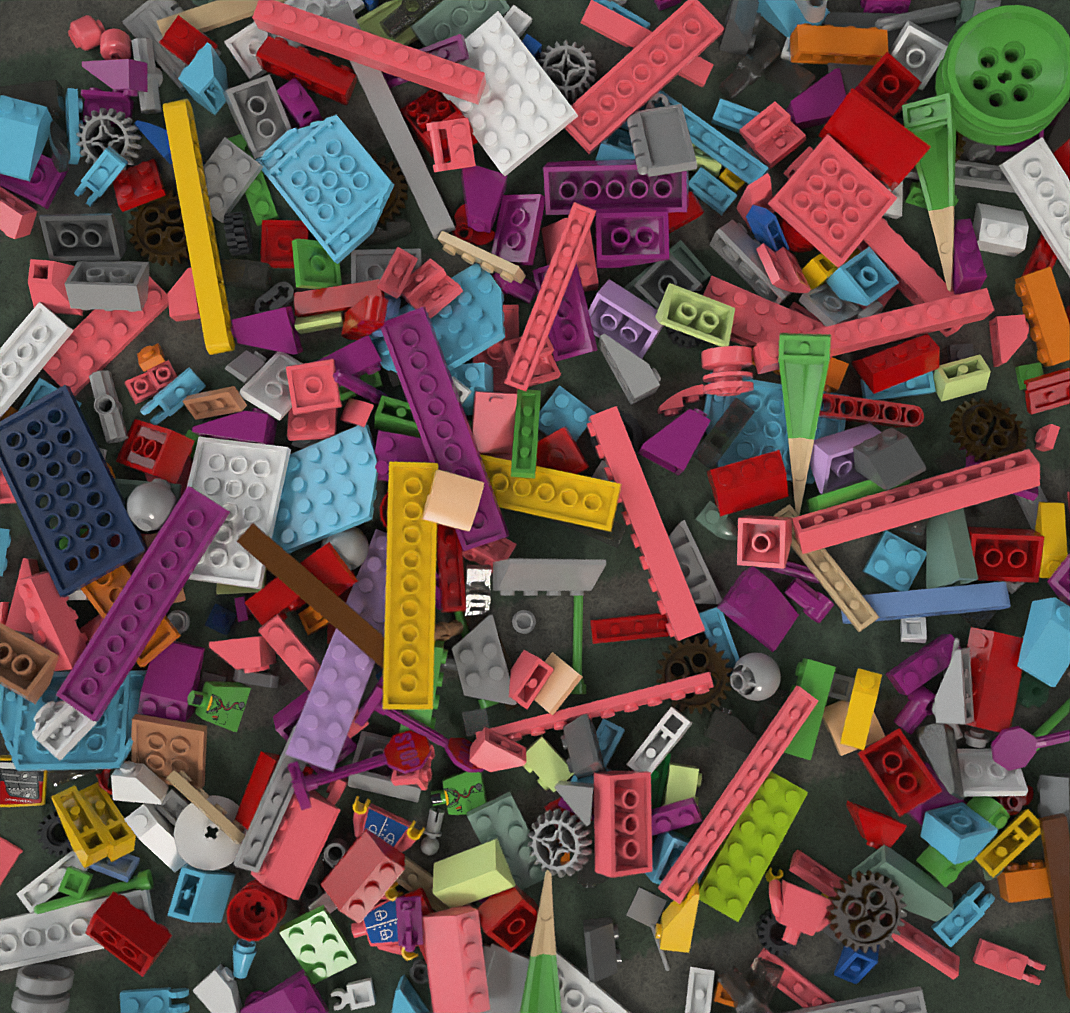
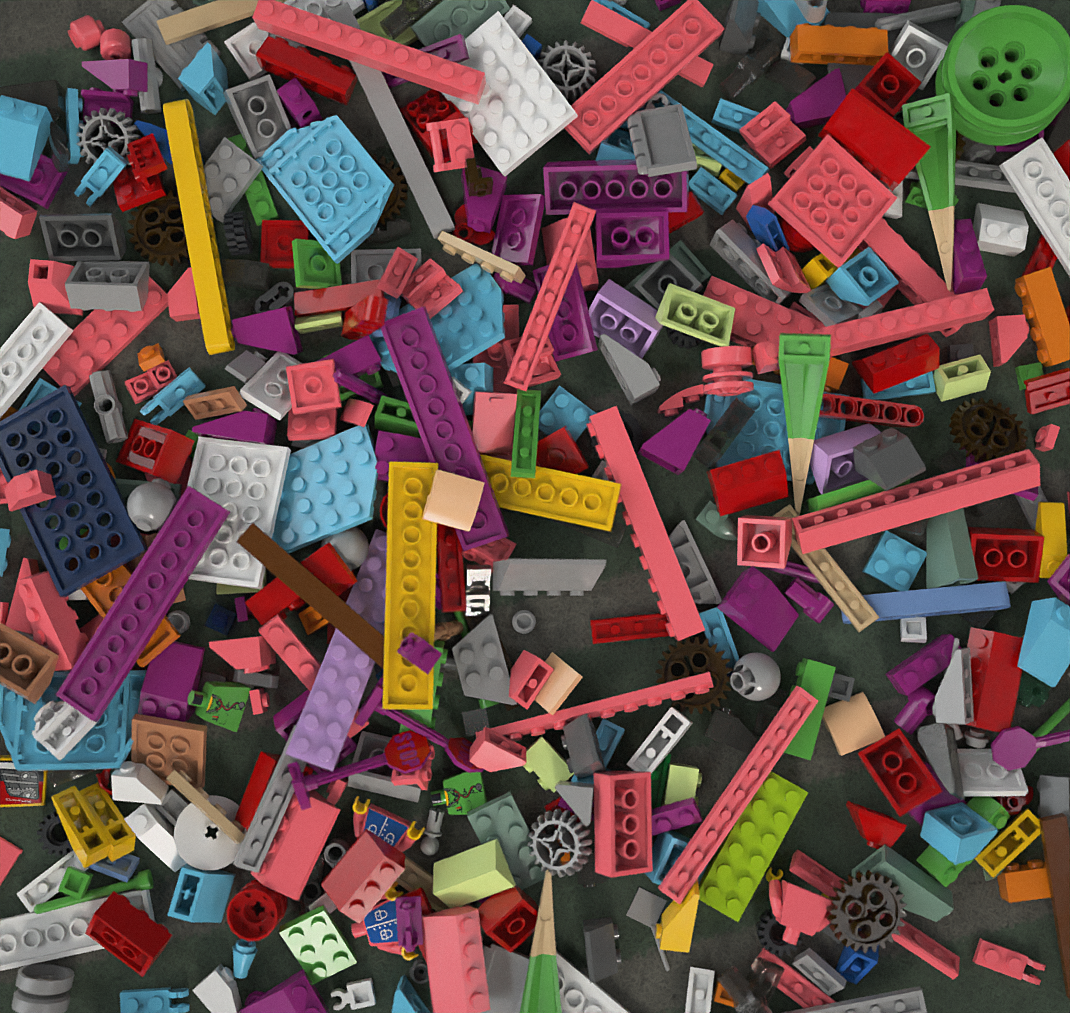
red plate [159,15,218,66] -> none
bright green piece [570,596,586,694] -> none
yellow slope [840,668,882,750] -> none
medium azure hinge [931,882,995,947] -> none
none -> coral slope [4,470,56,511]
none -> red bracket [127,133,168,189]
none -> coral plate [249,688,270,715]
none -> magenta bracket [397,632,442,674]
none -> dark brown bracket [464,158,493,197]
none -> light grey plate [792,948,847,996]

